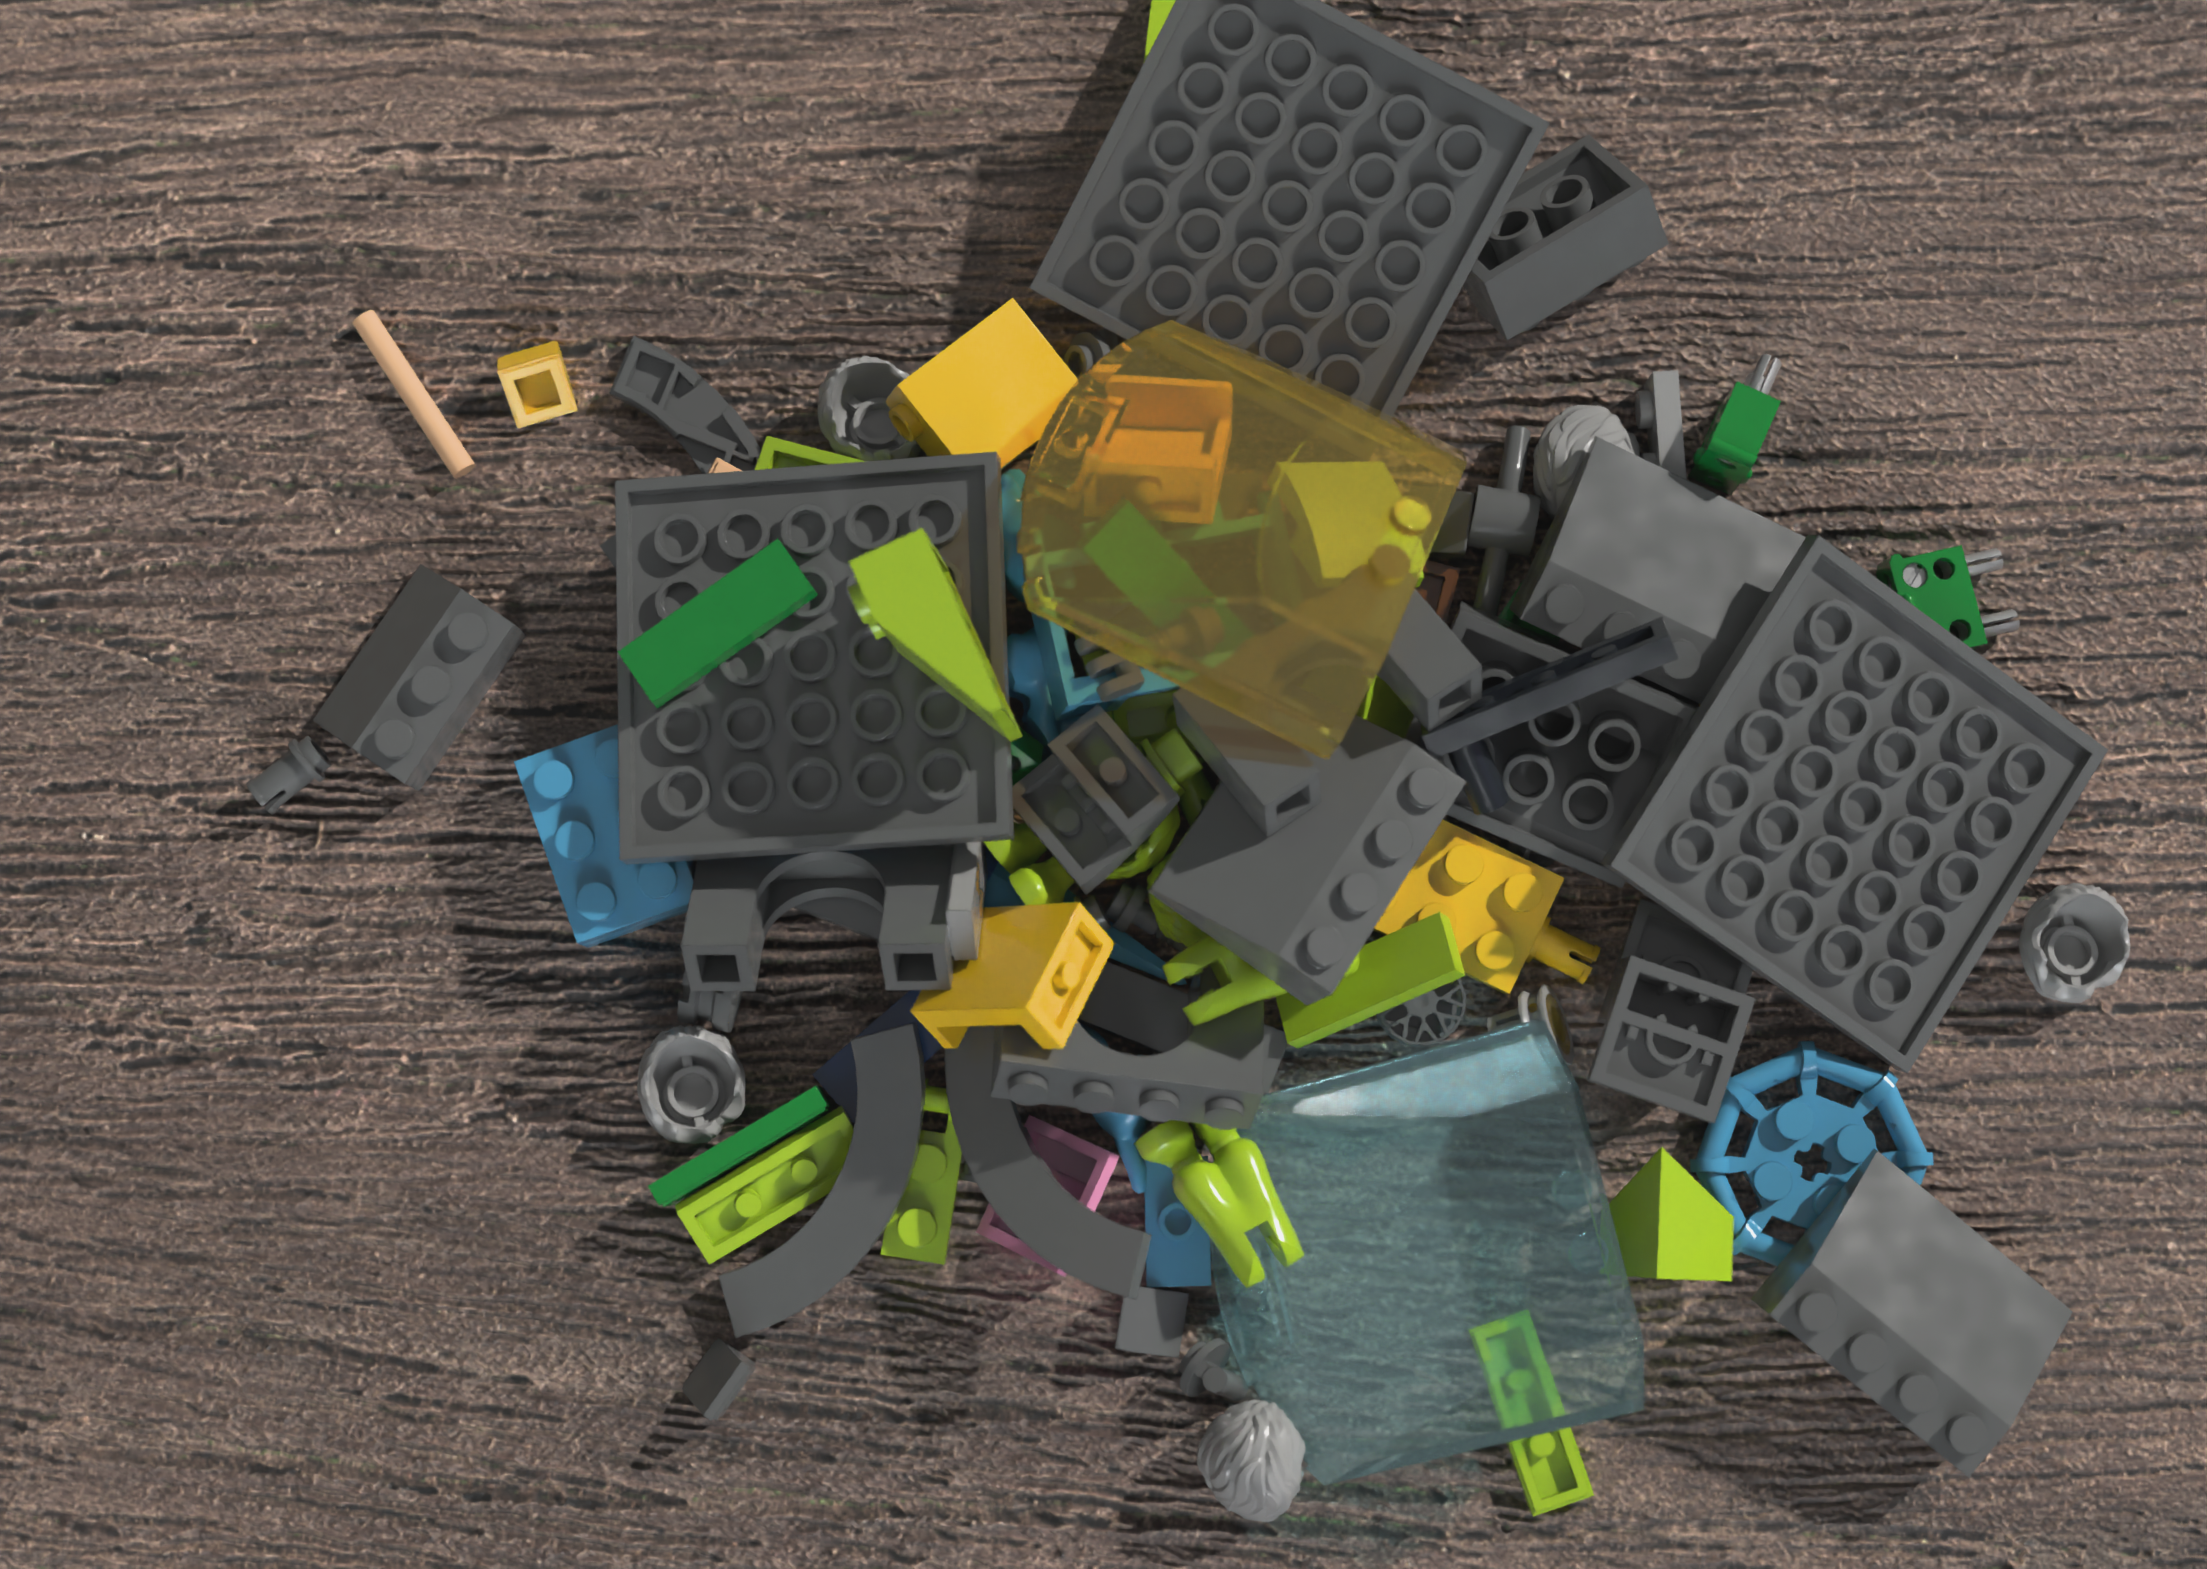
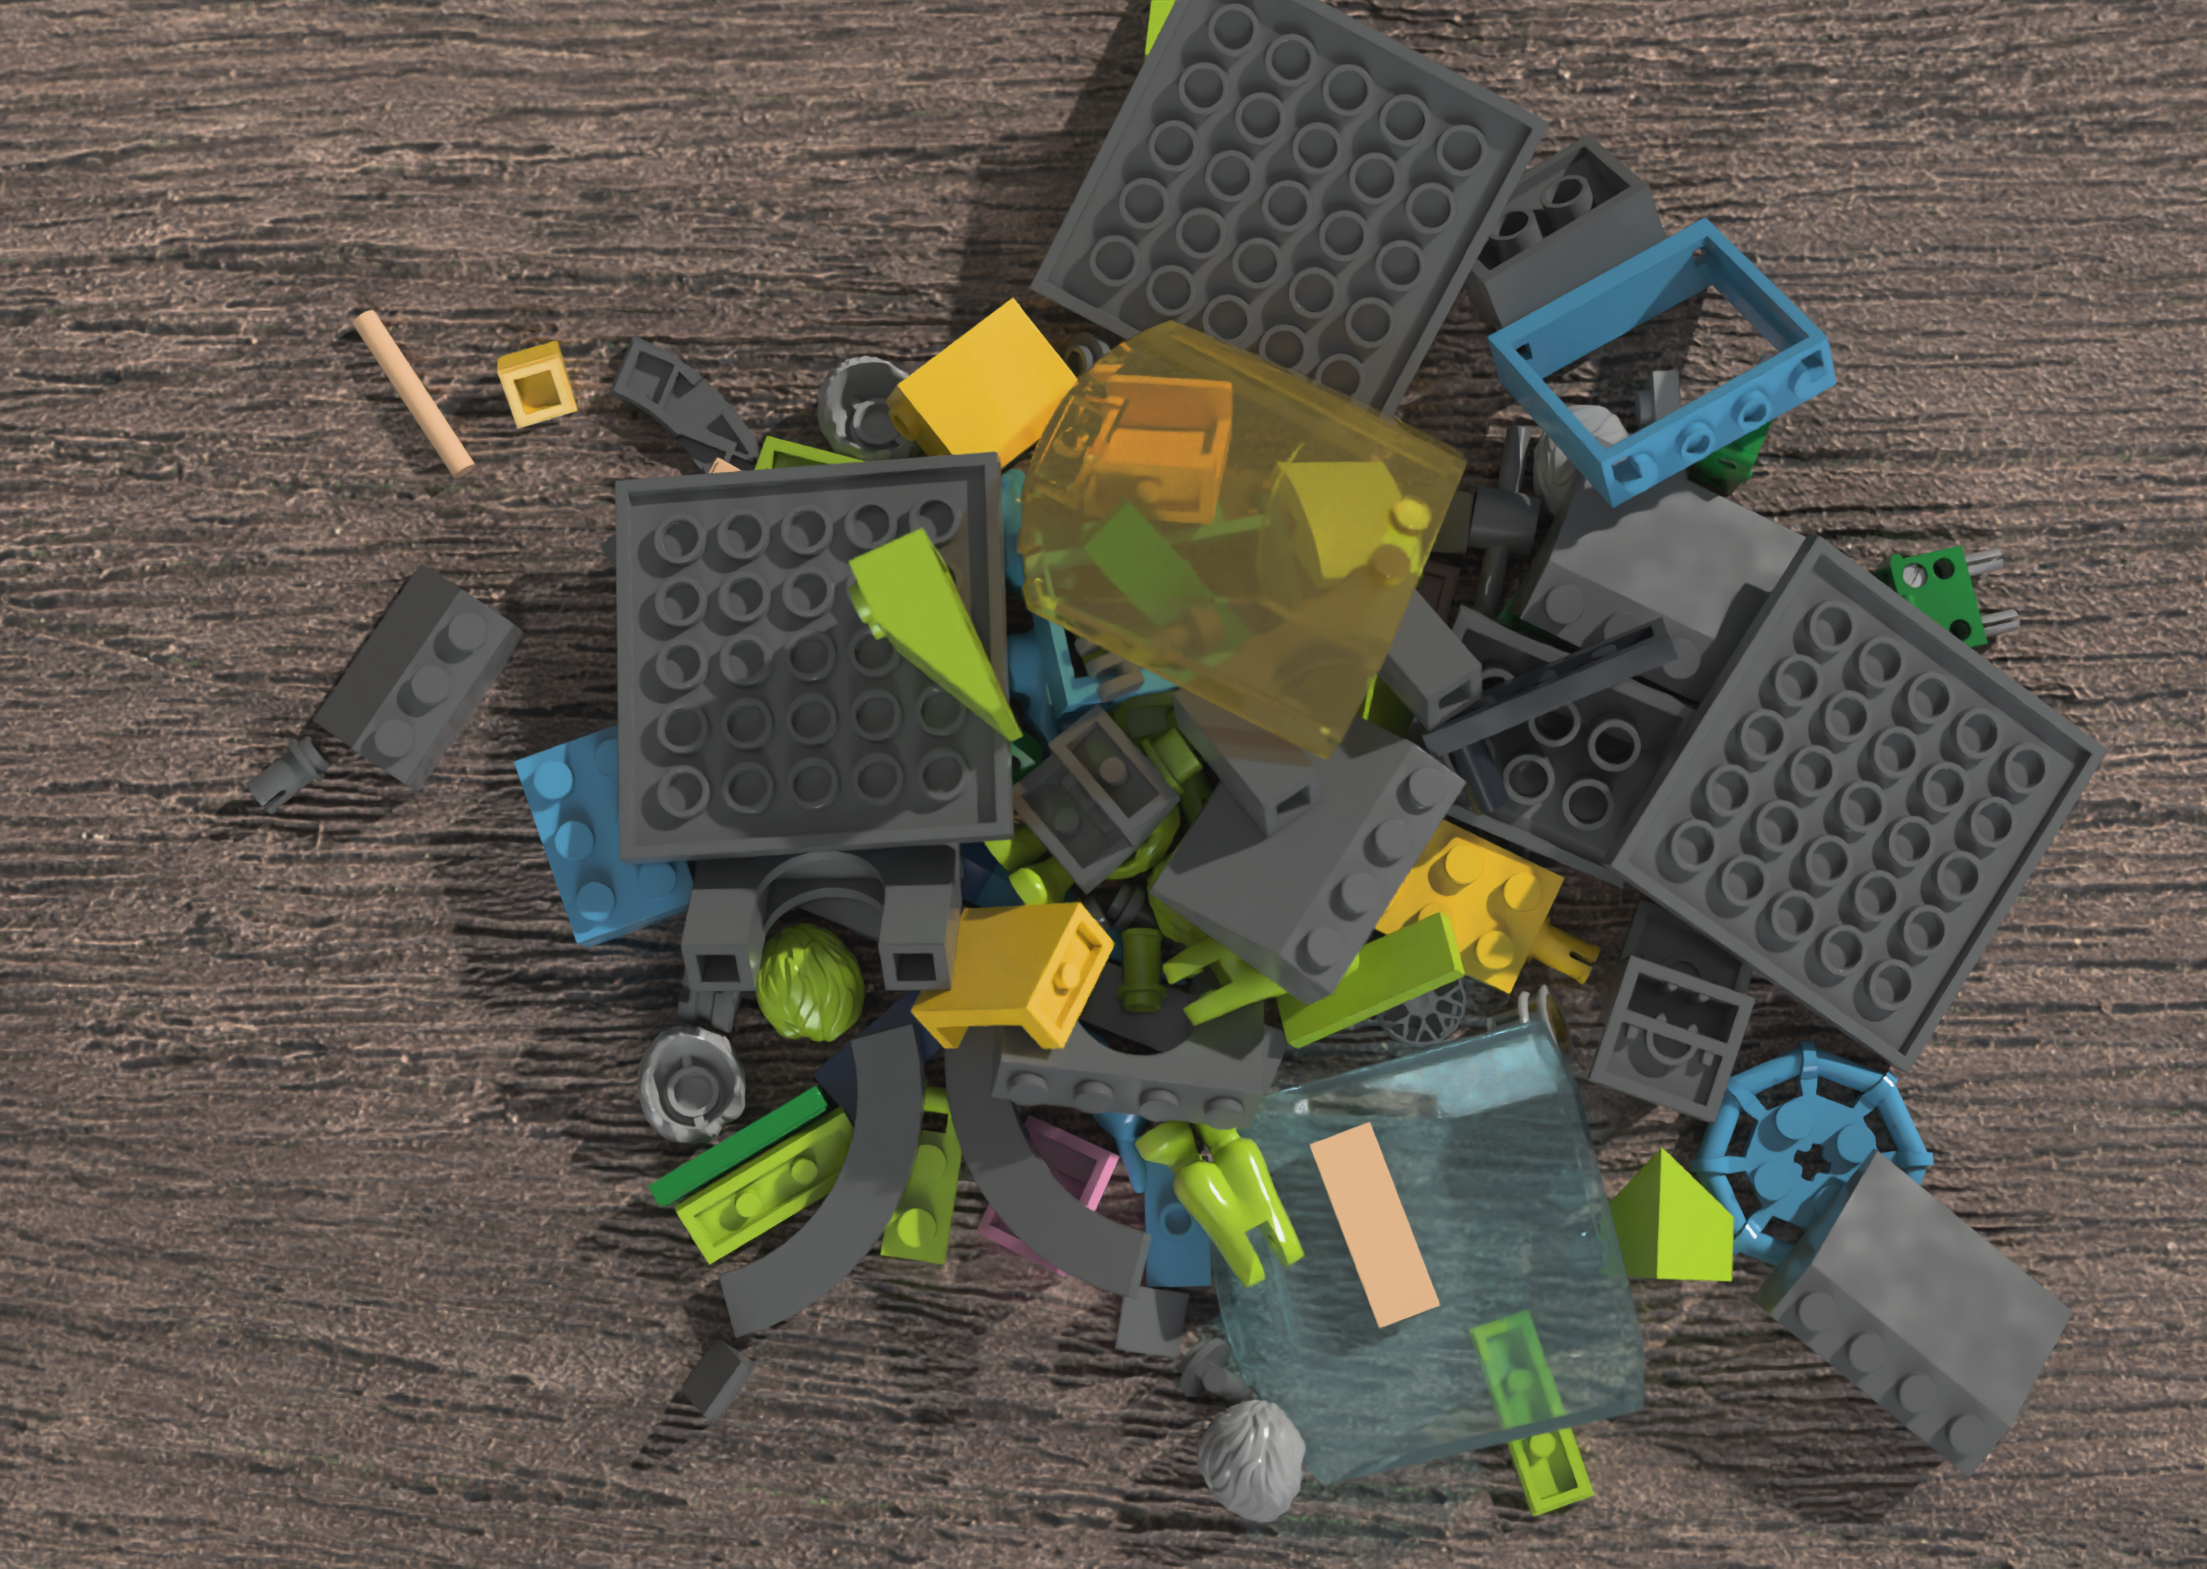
green tile [618,539,818,708] -> none
light grey tile [945,842,988,960] -> none
light grey hair [2019,883,2130,1003] -> none
none -> lime hair [755,923,865,1042]
none -> lime pin [1117,928,1168,1013]
none -> light nougat tile [1309,1122,1440,1328]
none -> dark azure window [1487,217,1837,508]

